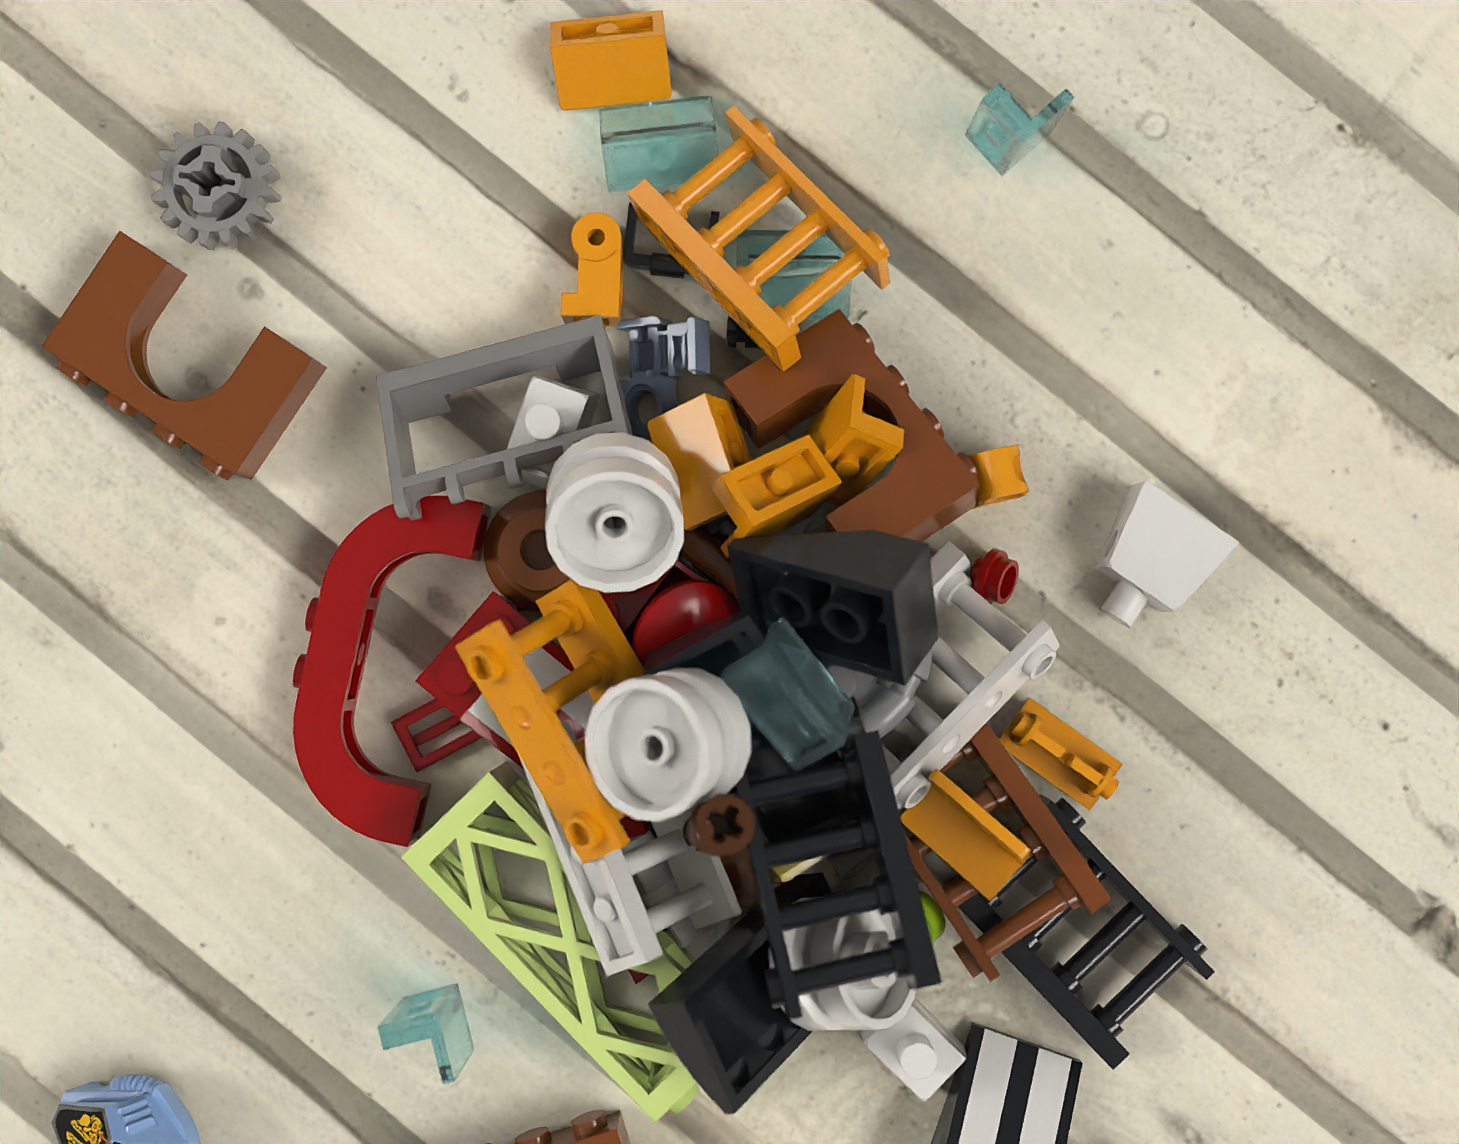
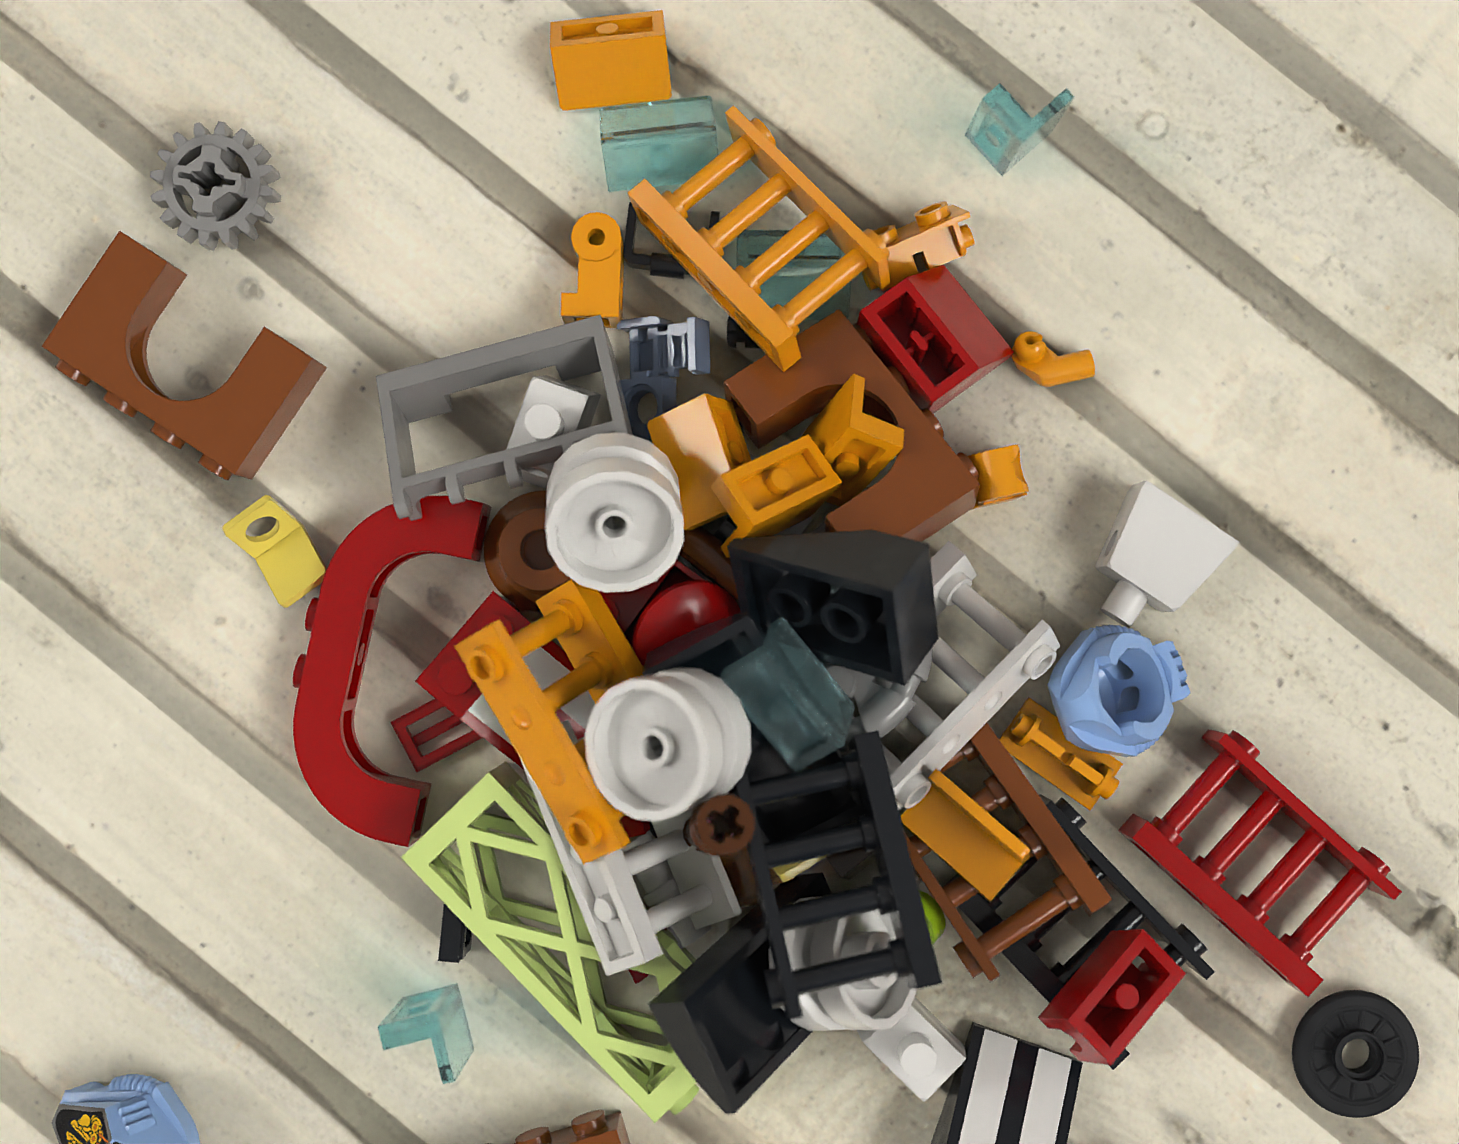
red plate [969,548,1019,604] -> none
none -> light yellow bracket [222,495,327,608]
none -> black tile [438,903,472,963]
none -> red slope [856,265,1014,414]
none -> light orange hinge [861,202,975,292]
none -> light orange arm [1011,331,1095,387]
none -> red brick [1038,929,1186,1065]
none -> light blue helmet [1047,625,1190,757]
none -> red fence [1118,729,1402,997]
none -> black wheel [1292,990,1419,1118]

